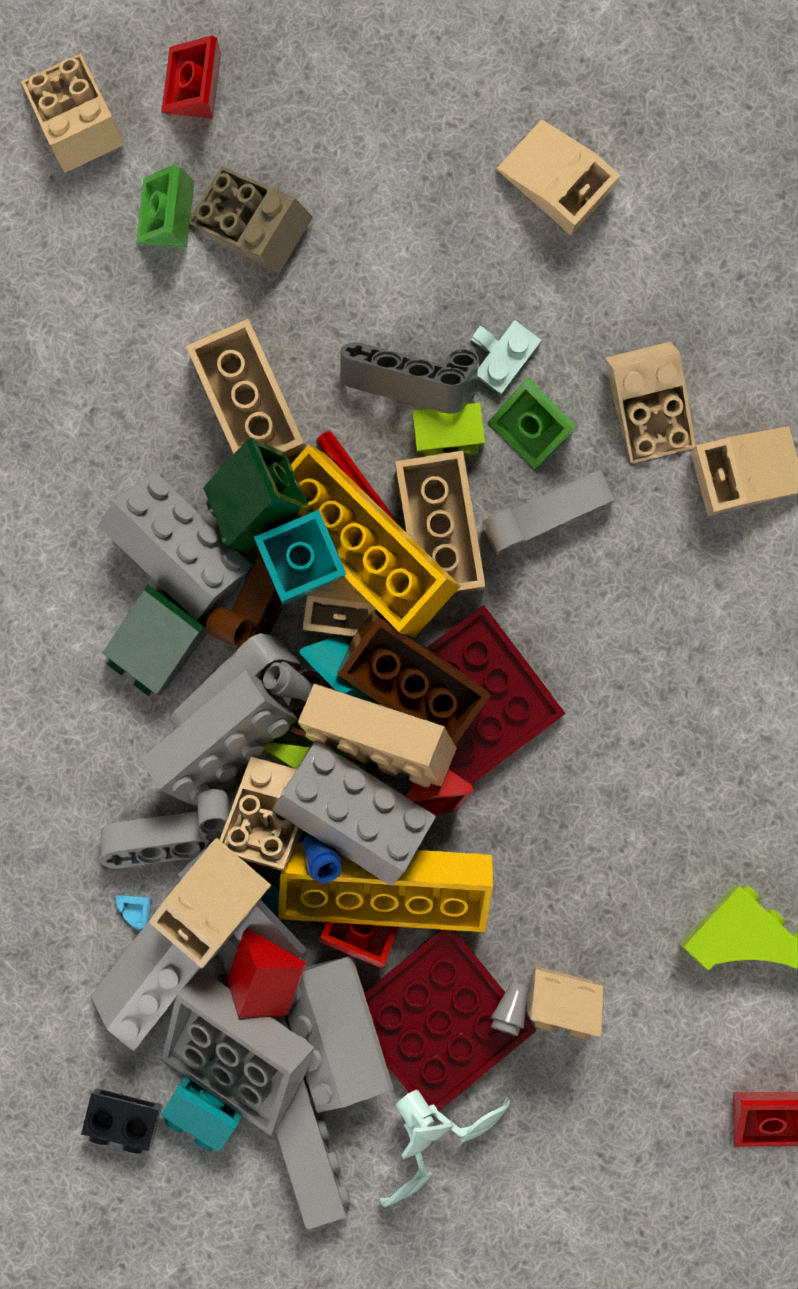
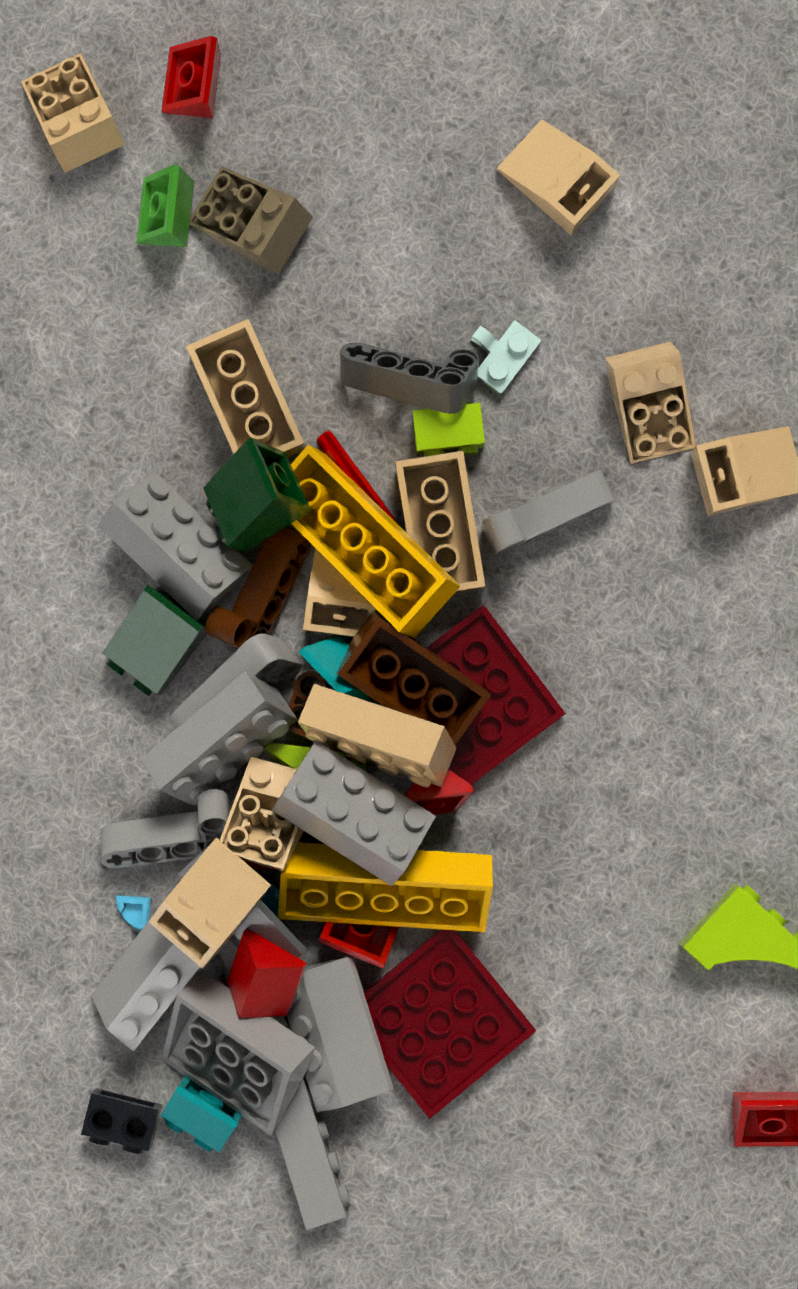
teal slope [254,510,347,605] -> none
light grey cone [263,662,314,702] -> none
blue cone [301,834,342,883] -> none
light aqua plant [380,1090,510,1207] -> none
bright green slope [488,378,576,470] -> none
light grey cone [491,982,530,1036] -> none
tan slope [526,966,603,1040] -> none

